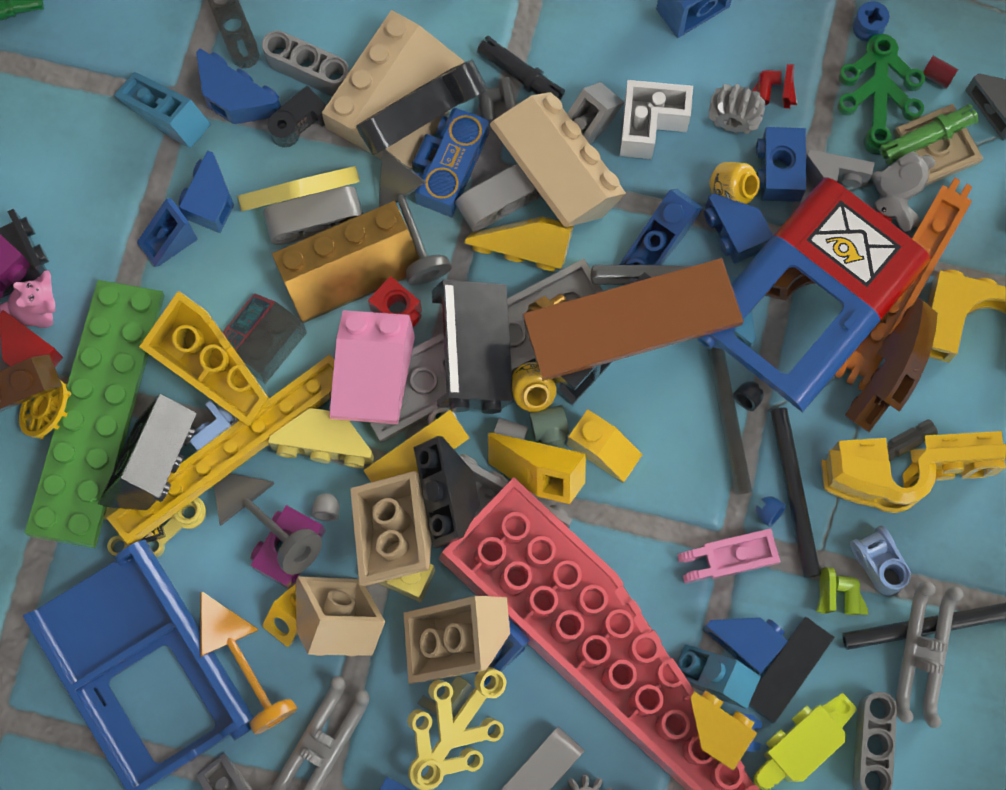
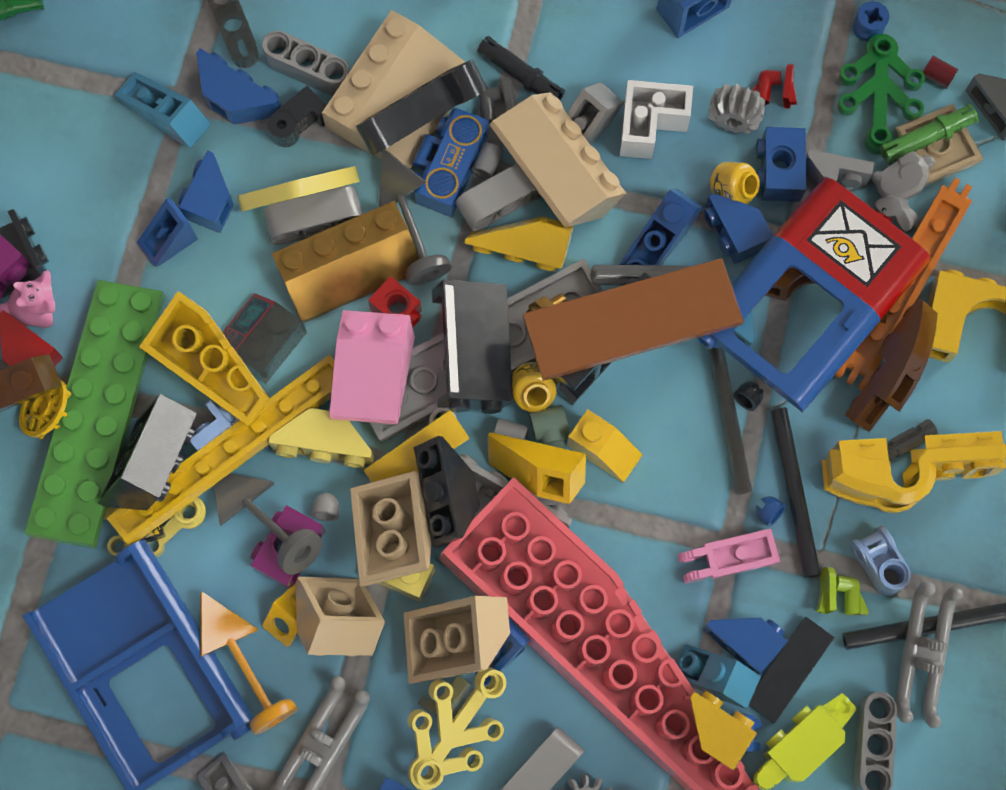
none -> light grey hinge [471,142,503,179]

